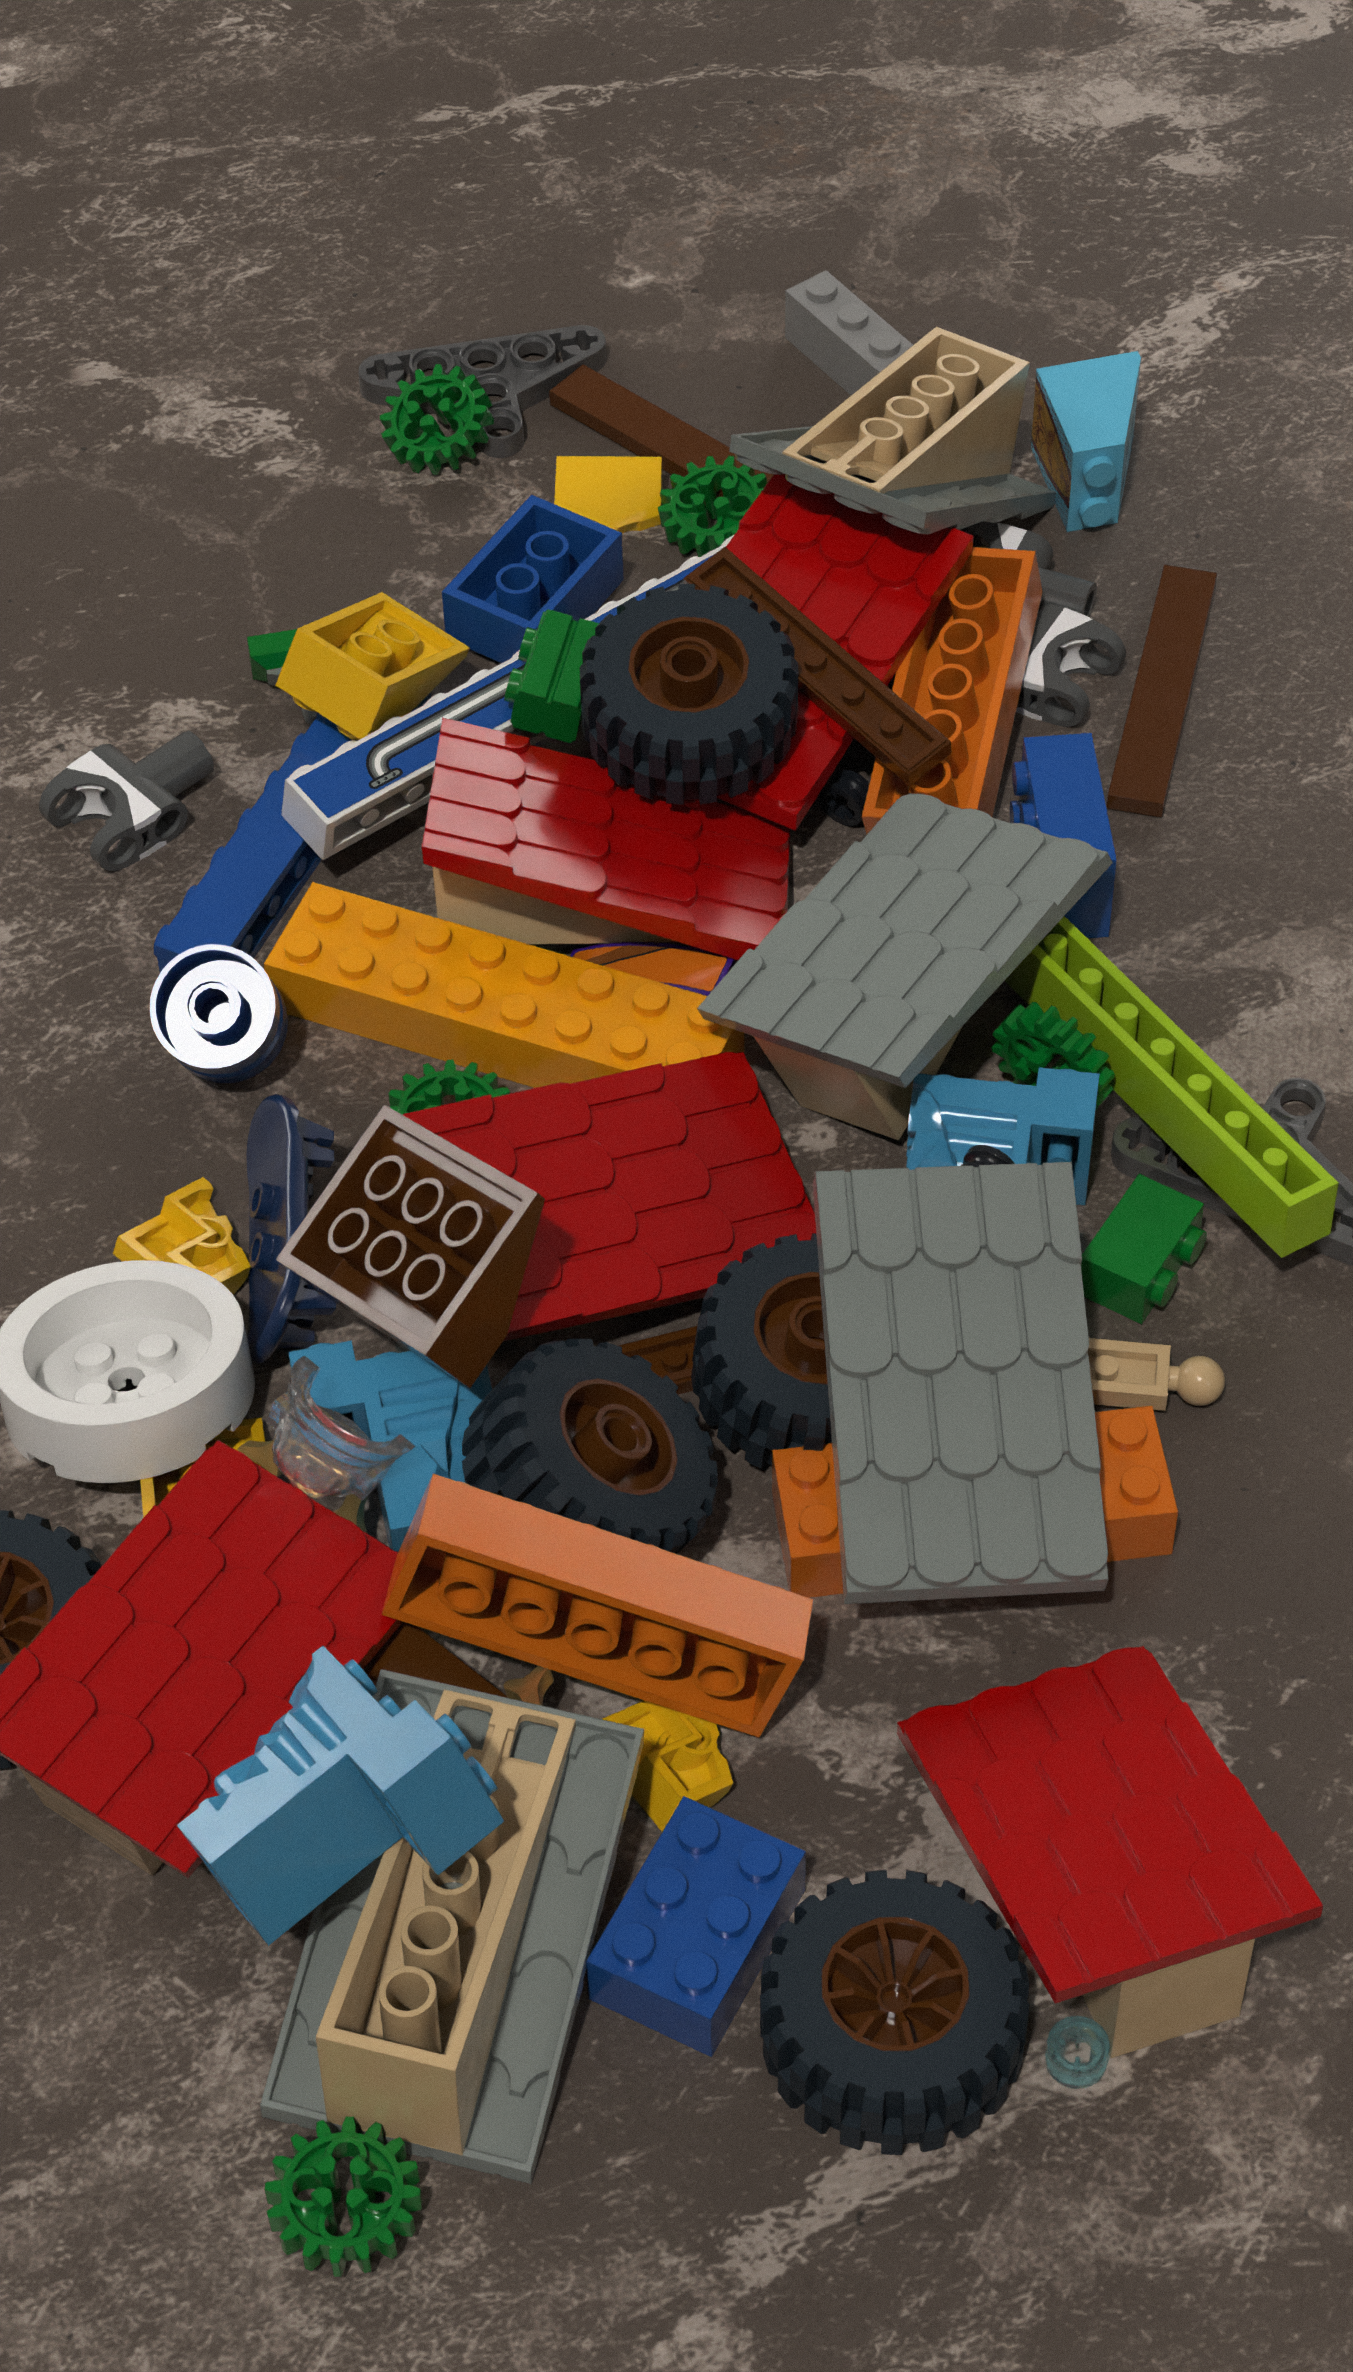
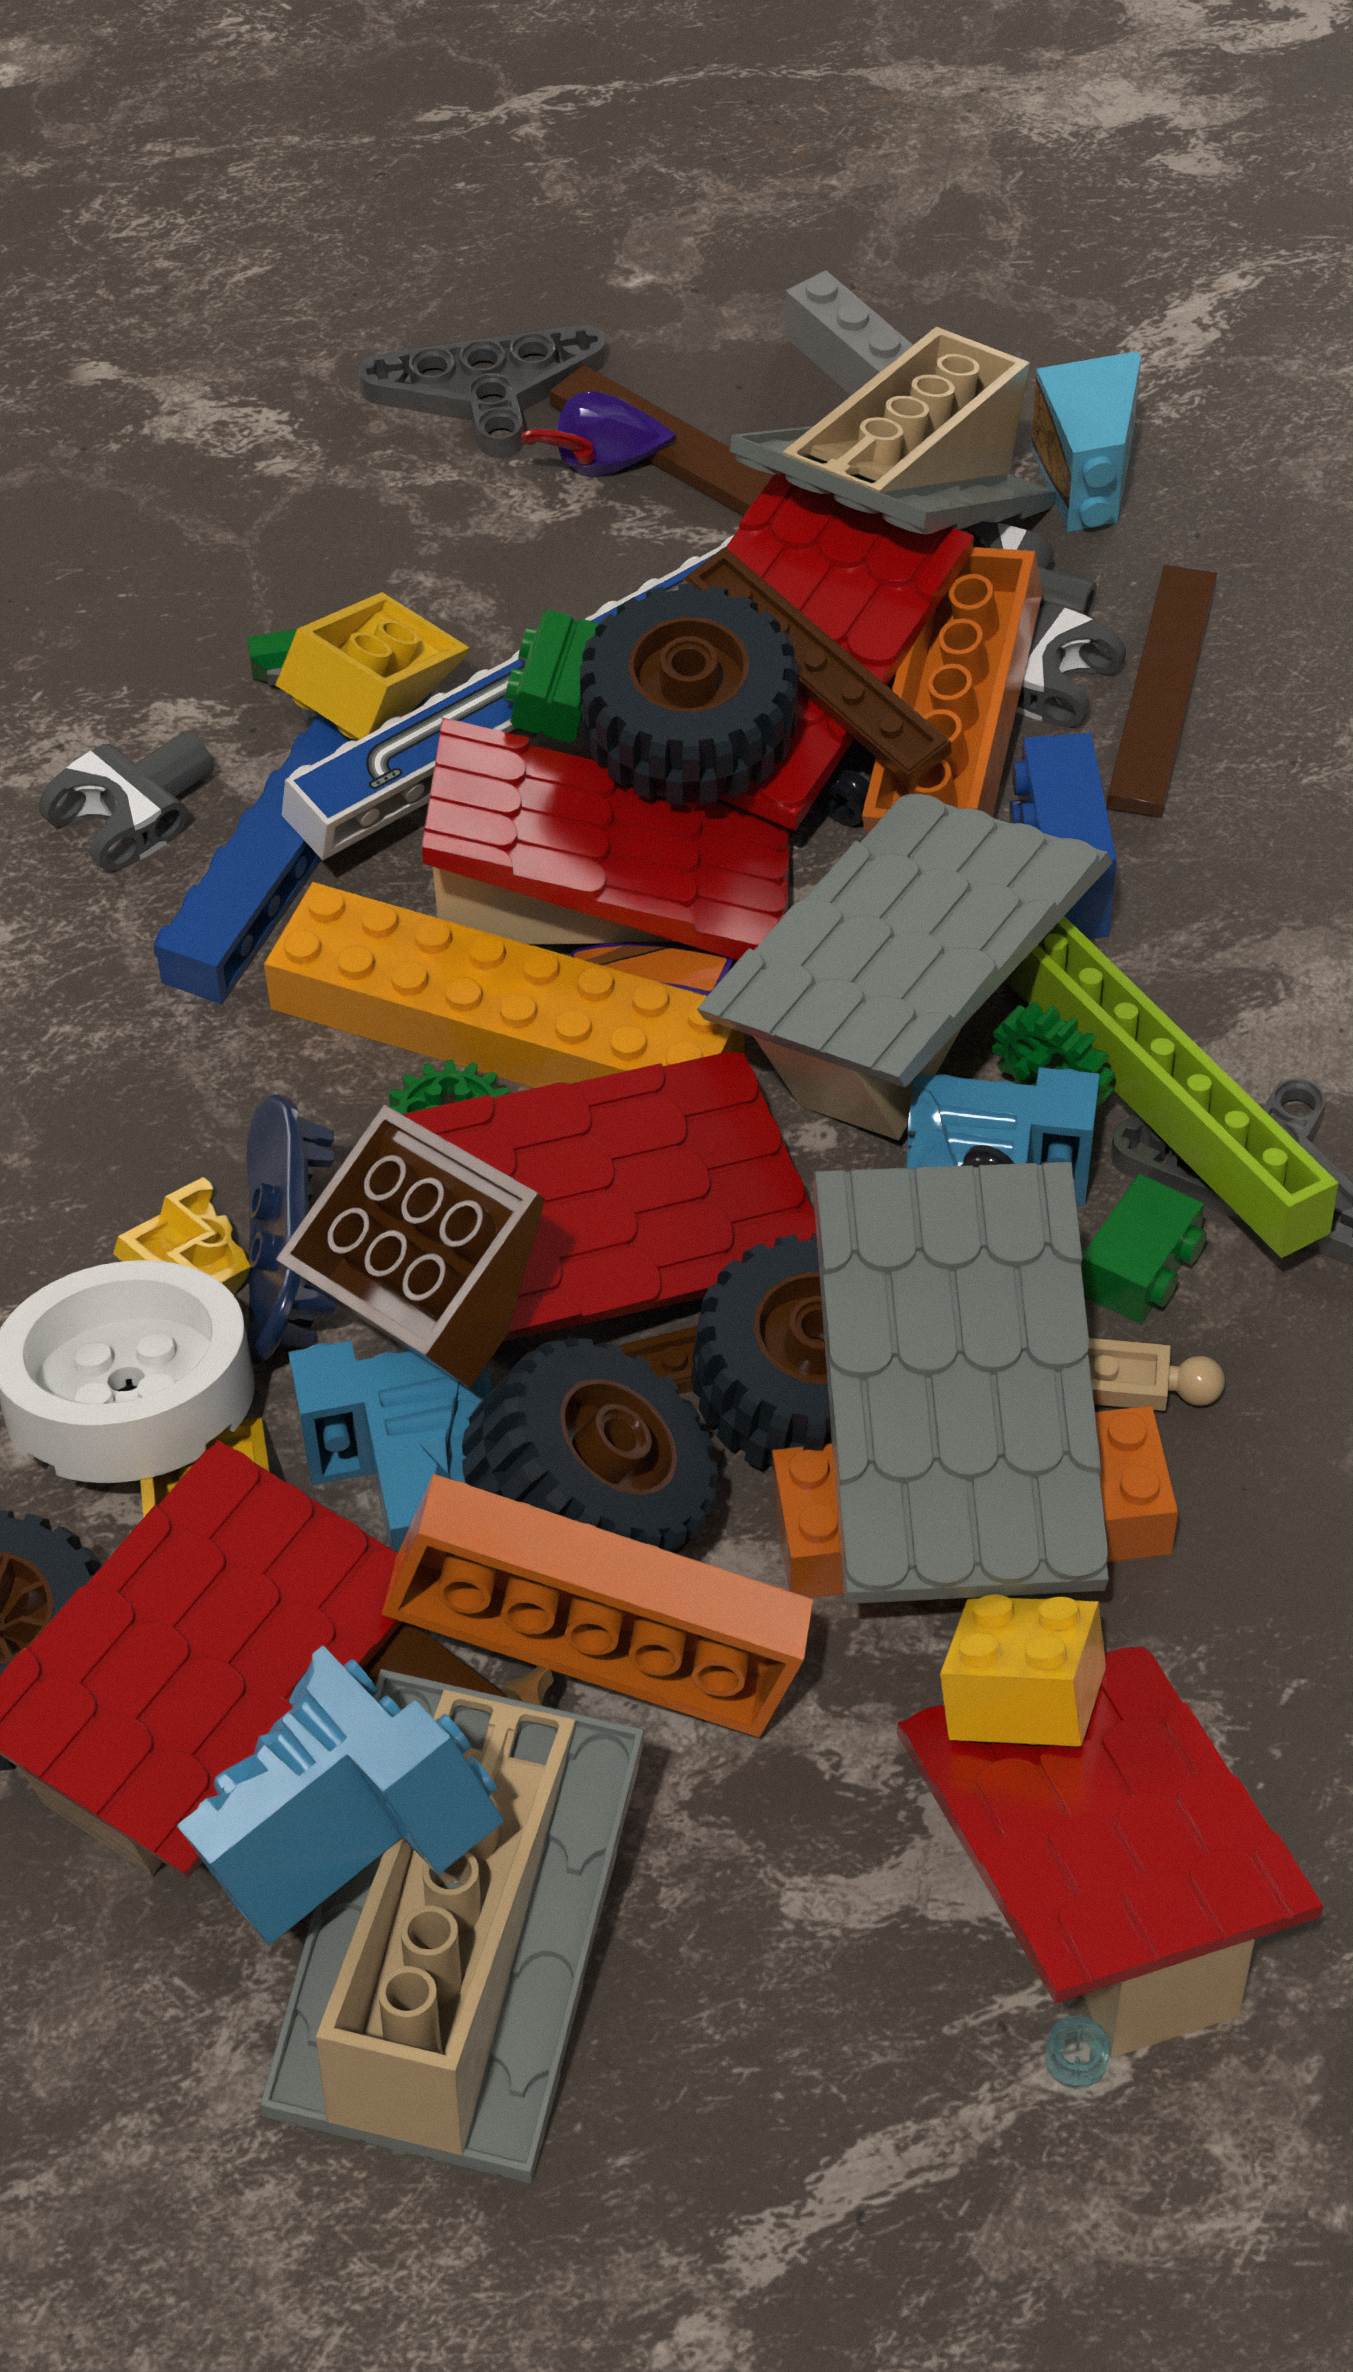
wheel [150,944,288,1083] -> none
clear helmet [238,1356,415,1534] -> none
green gear [264,2116,423,2277] -> none
green gear [380,364,494,475] -> none
blue brick [442,495,624,663] -> none
yellow slope [554,456,663,534] -> none
blue brick [586,1796,806,2057] -> none
yellow slope [602,1700,733,1832] -> none
green gear [658,456,768,557] -> none
black wheel [760,1870,1030,2155] -> none
none -> dark purple piece [521,391,677,477]
none -> yellow brick [940,1594,1106,1746]

